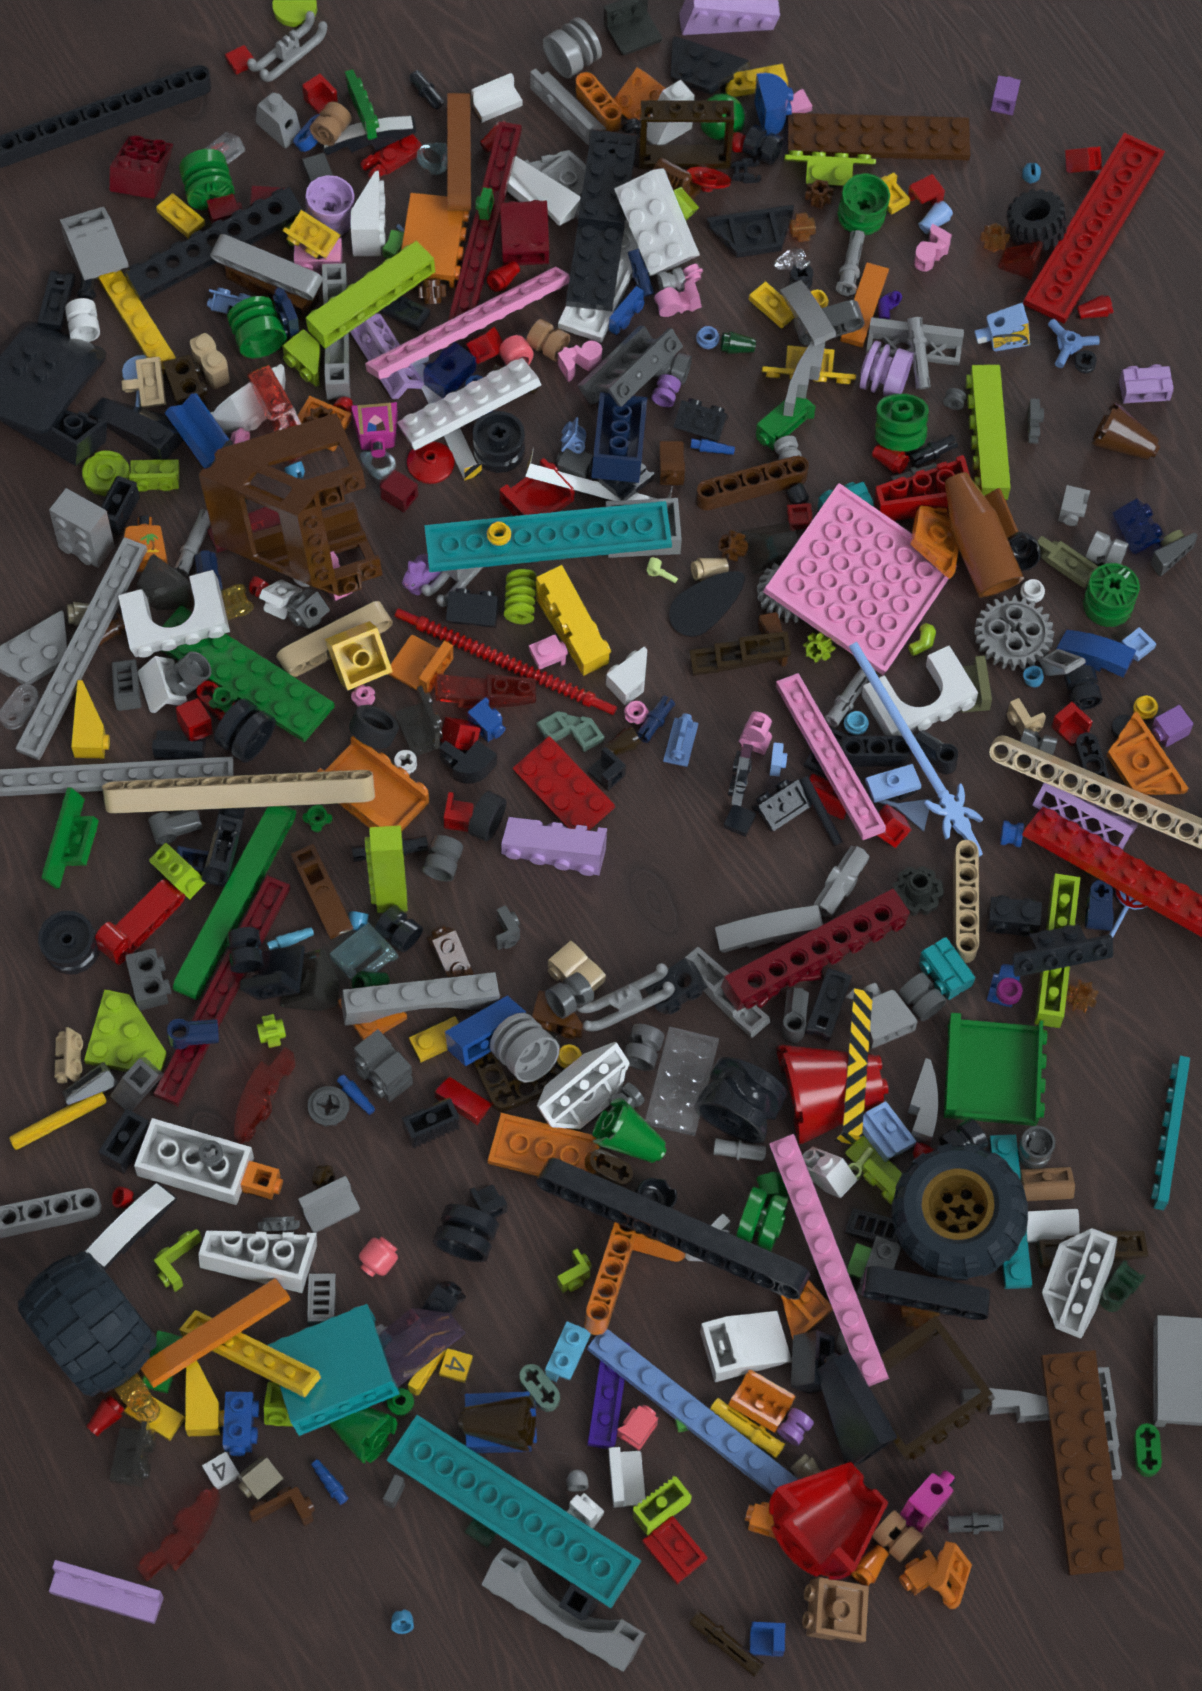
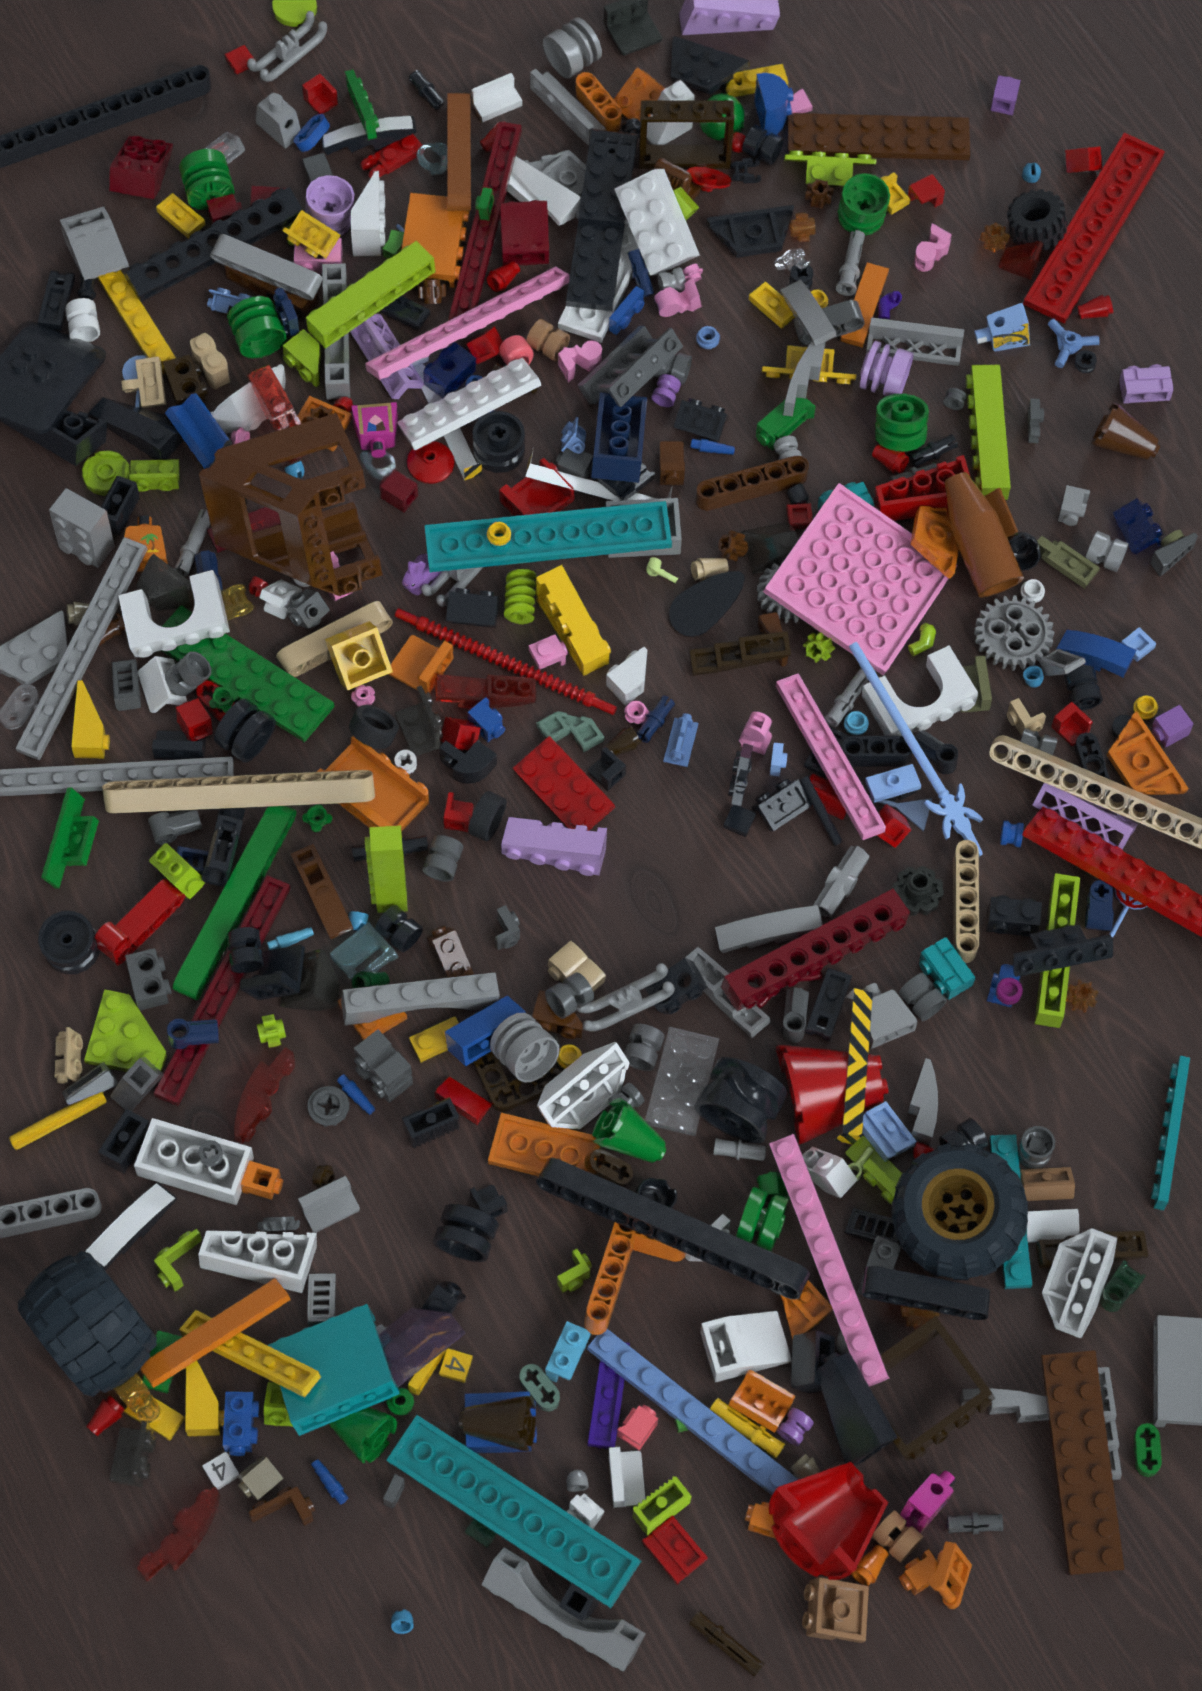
lavender fence [49,1560,164,1624] -> none
red hinge [112,1187,134,1209] -> none
medium nougat wheel [310,102,352,146] -> none
coral head [359,1236,398,1277] -> none
dark green cone [720,331,756,354] -> none
blue panel [750,1622,785,1657] -> none
bright green piece [847,1243,872,1280] -> none
light grey pin [907,317,931,390] -> none
light blue cone [918,201,953,234] -> none
green panel [943,1013,1047,1126] -> none
green wheel [1083,563,1140,627] -> none

